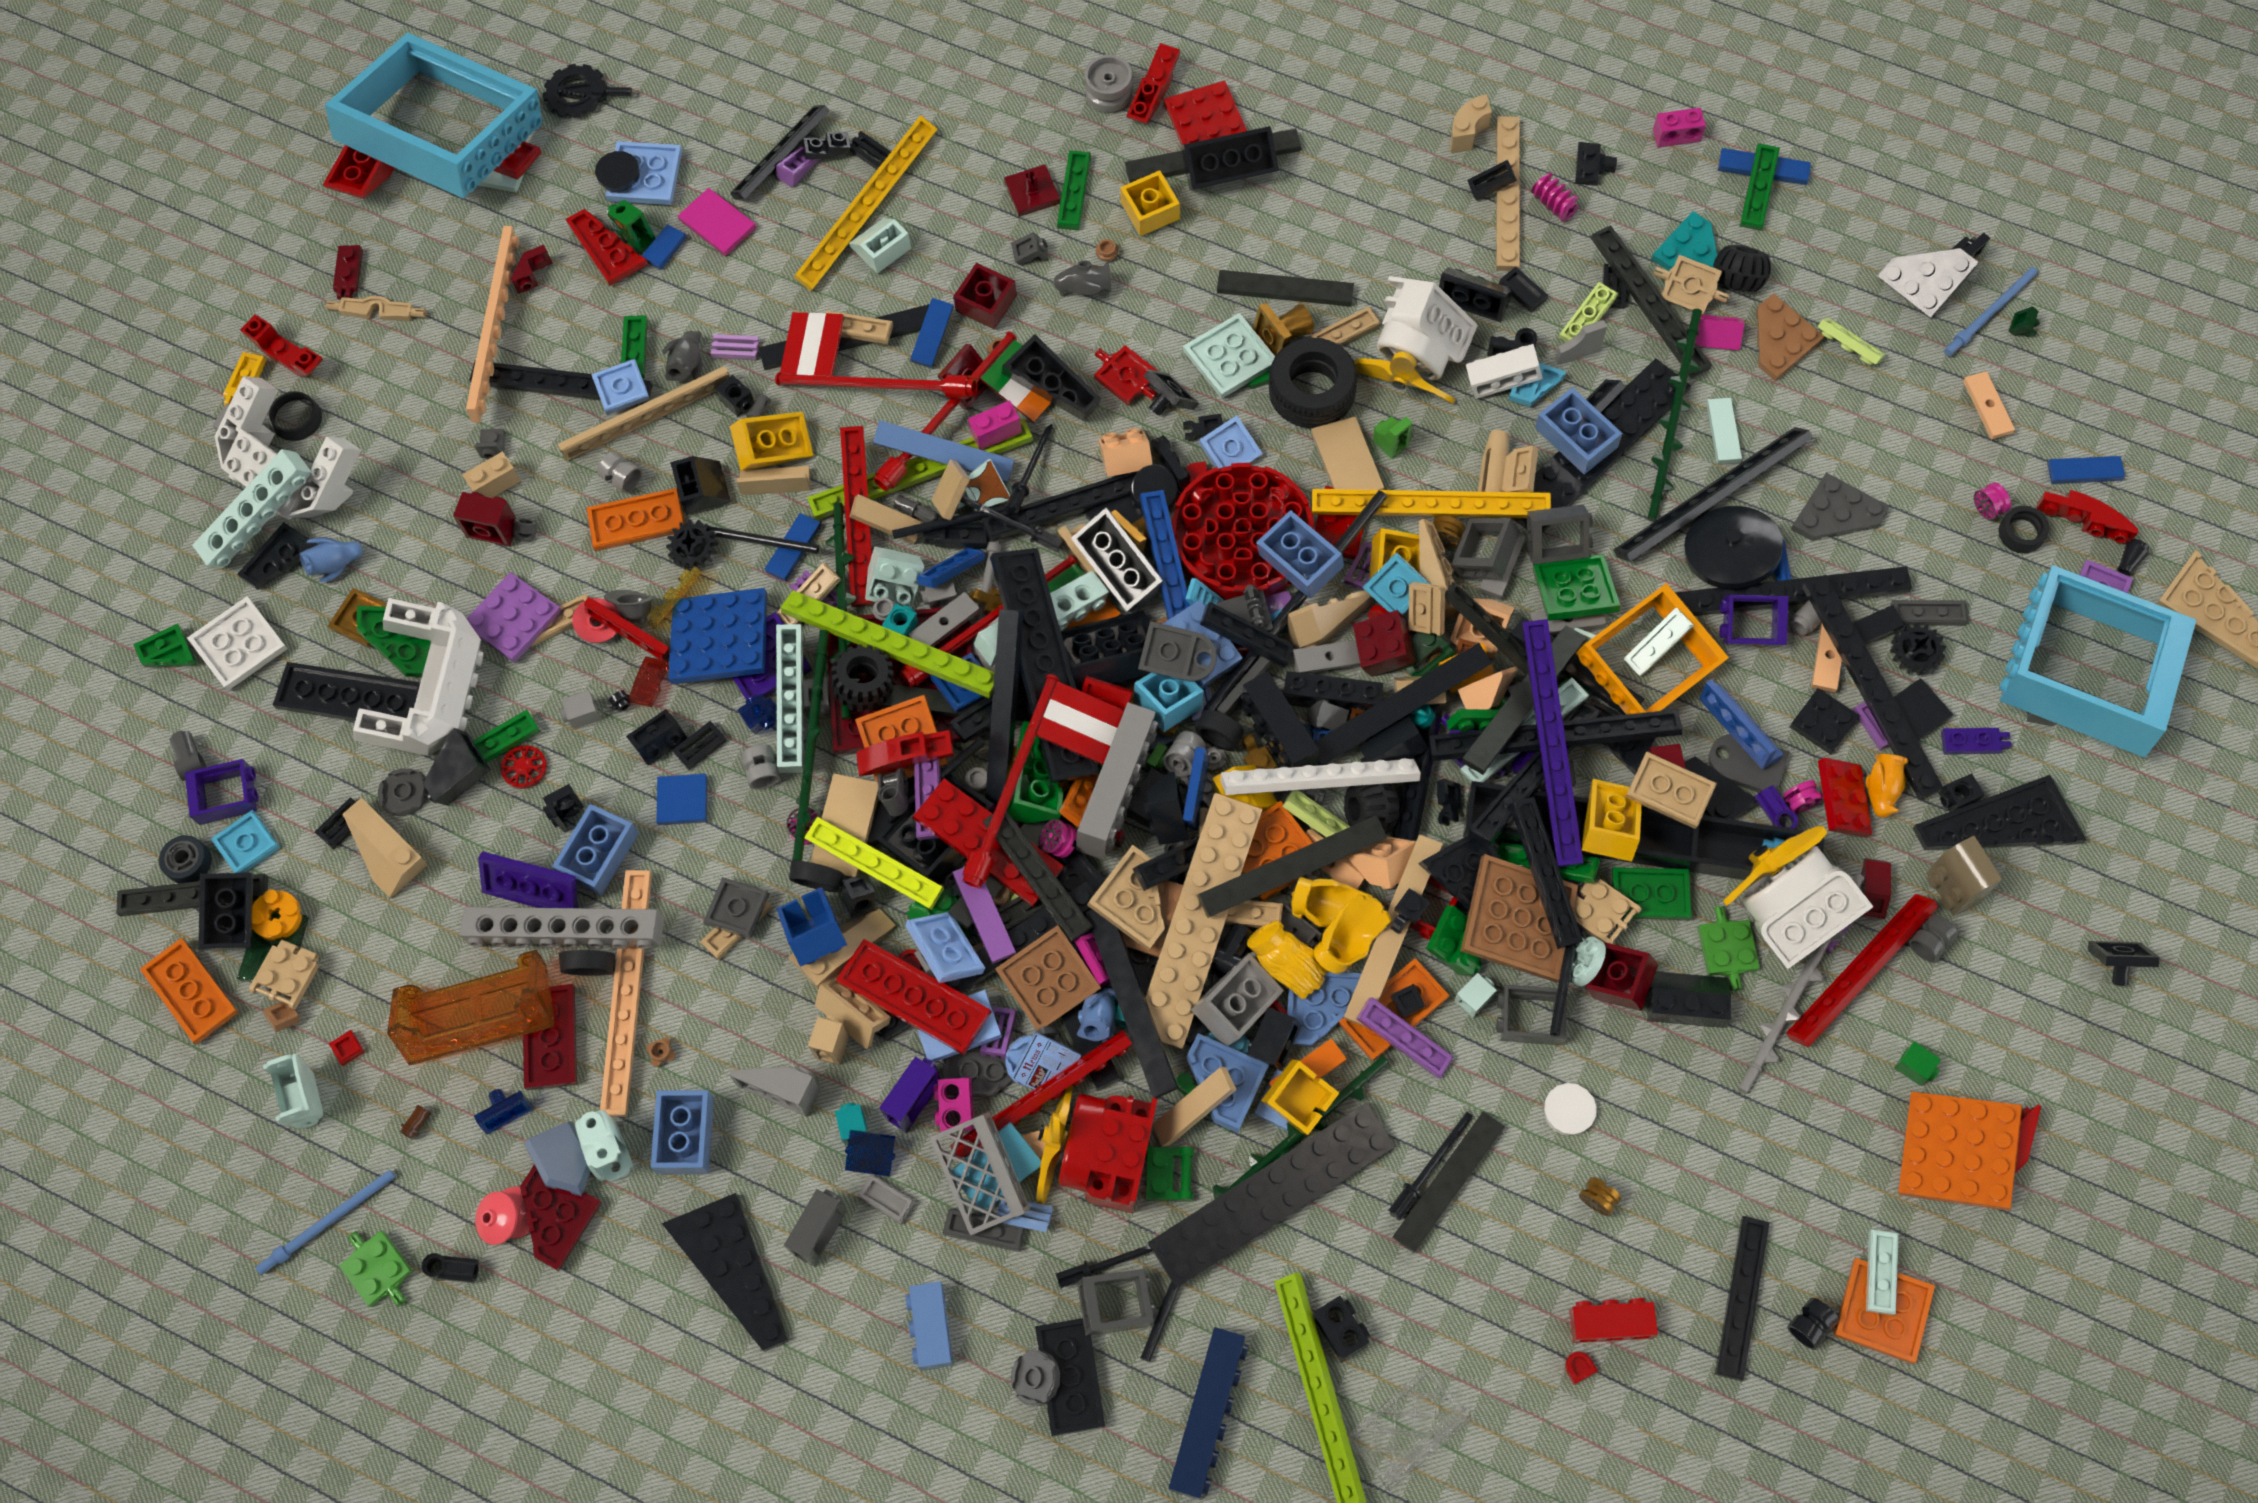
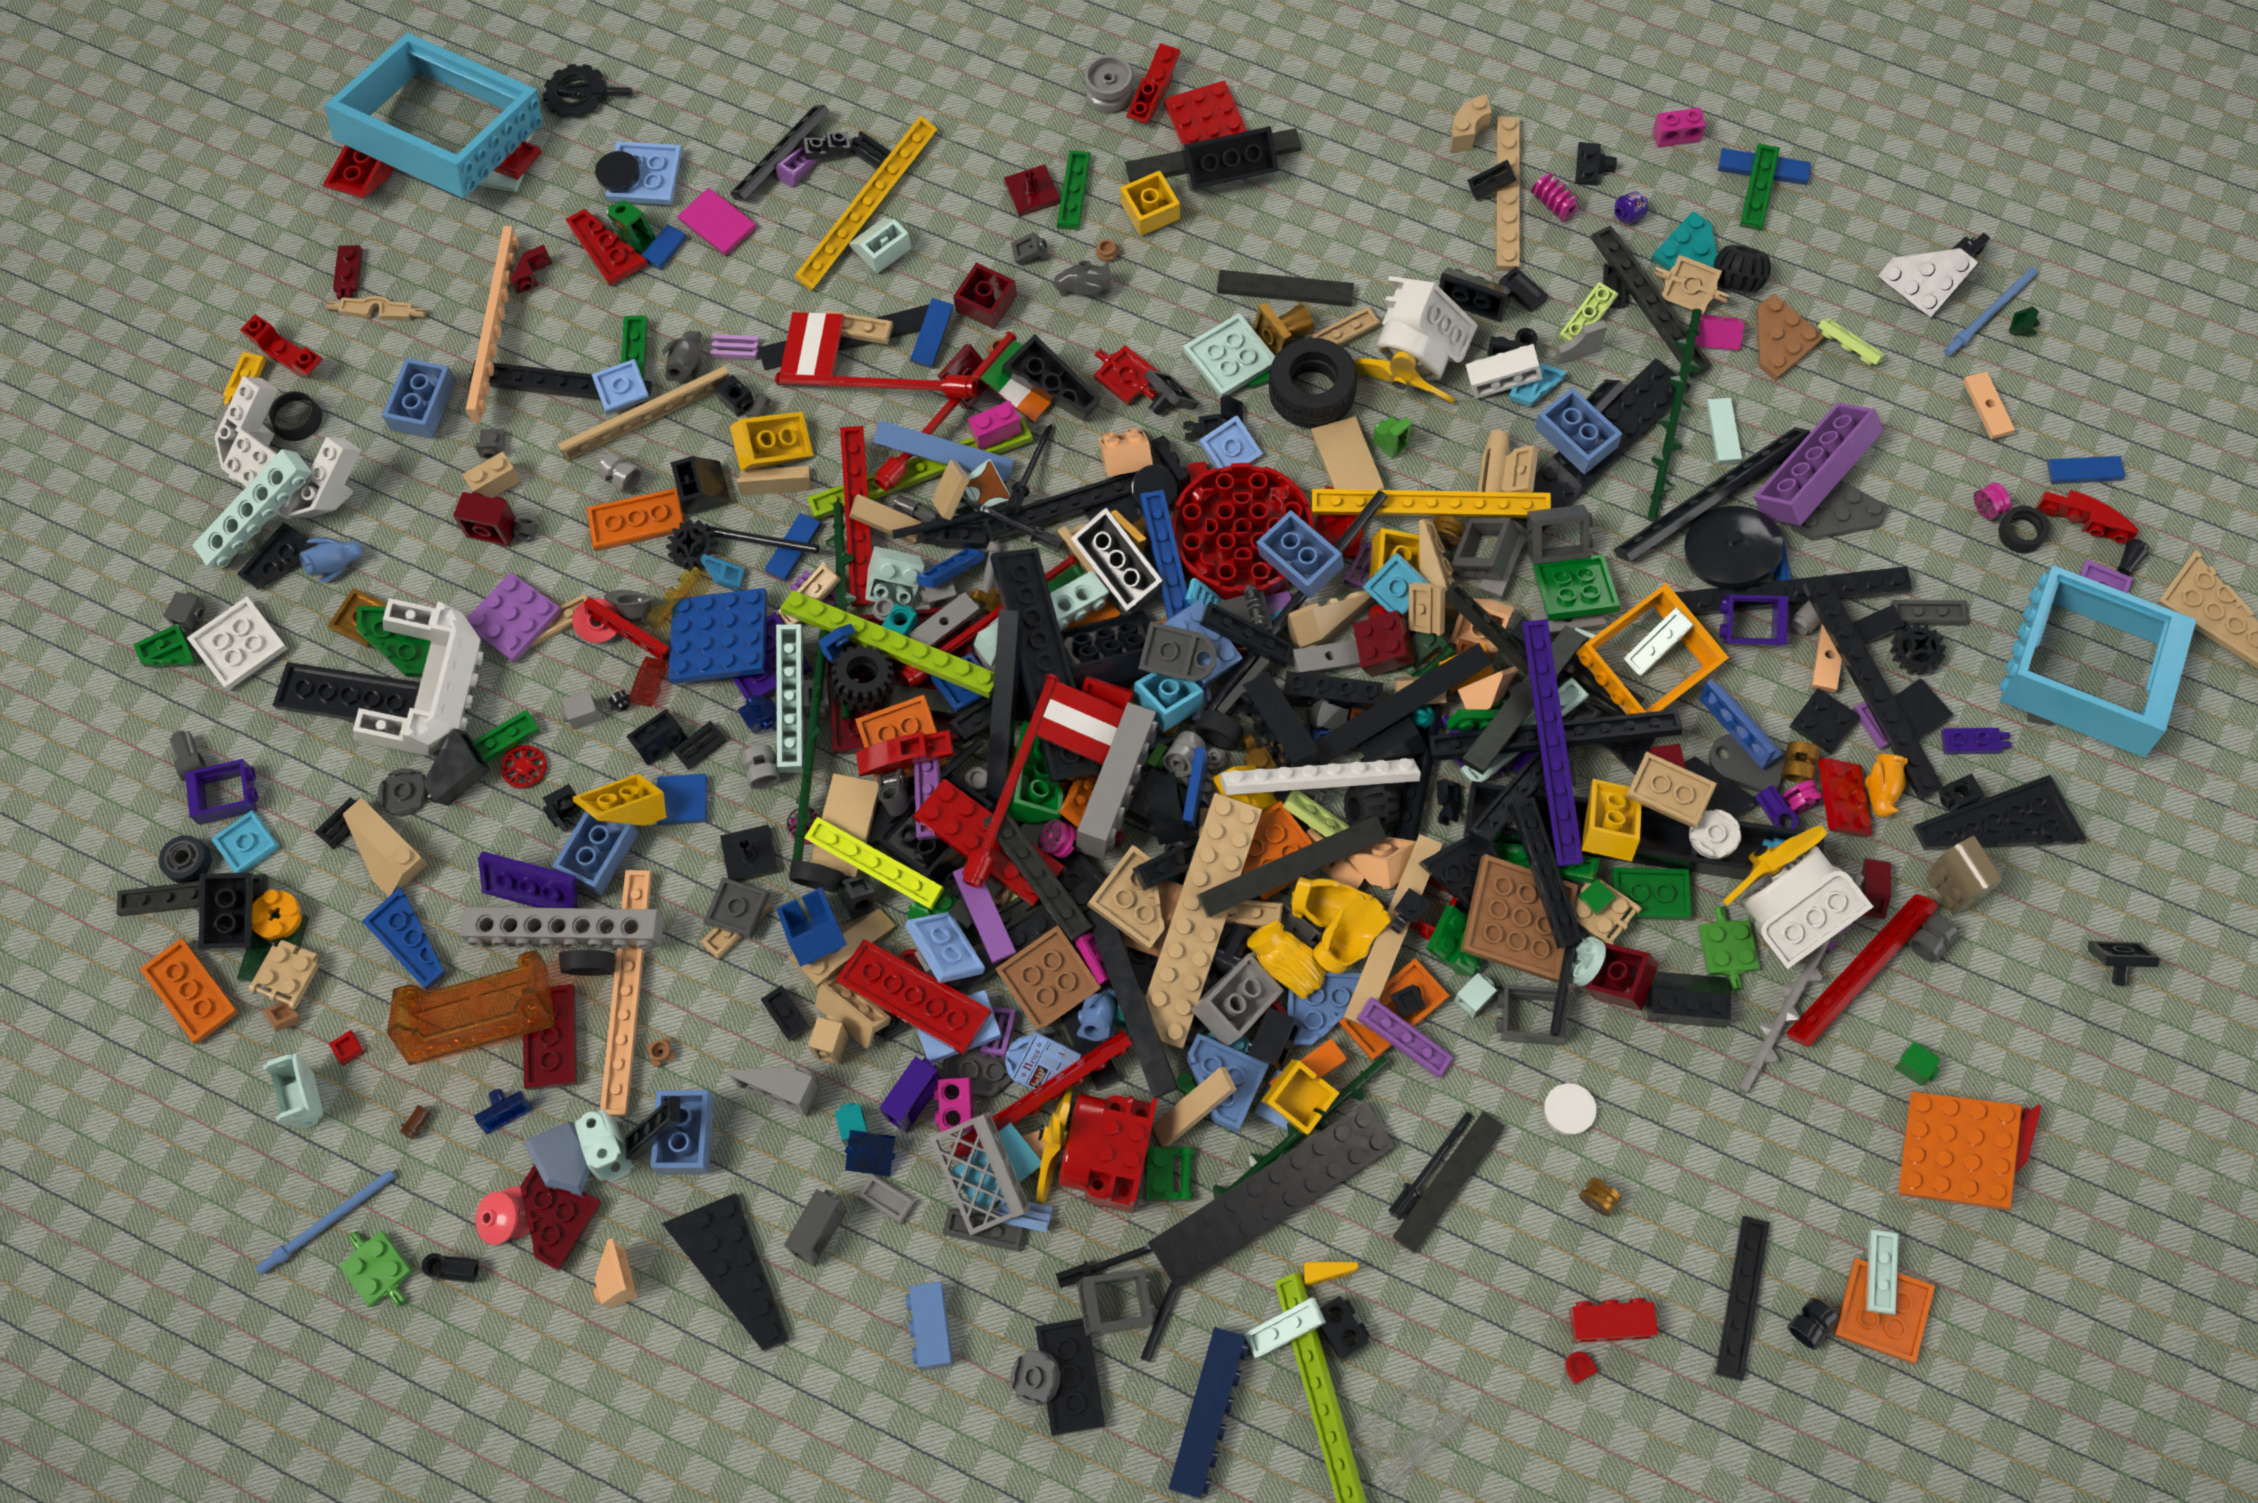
none -> dark grey brick [163,591,206,632]
none -> blue wing [362,887,446,990]
none -> medium blue brick [382,358,456,439]
none -> yellow slope [573,773,666,826]
none -> light nougat slope [593,1238,638,1309]
none -> black tile [625,1096,680,1160]
none -> dark azure tile [701,554,745,591]
none -> black tile [720,825,779,882]
none -> black plate [761,985,810,1042]
none -> blue bracket [818,624,856,662]
none -> black tile [1220,395,1243,423]
none -> light aqua tile [1244,1298,1326,1359]
none -> yellow slope [1303,1262,1358,1287]
none -> green tile [1579,879,1616,916]
none -> dark purple head [1614,191,1649,224]
none -> white tile [1689,809,1741,859]
none -> medium lavender brick [1754,402,1884,526]
none -> pearl gold wheel [1781,741,1820,783]

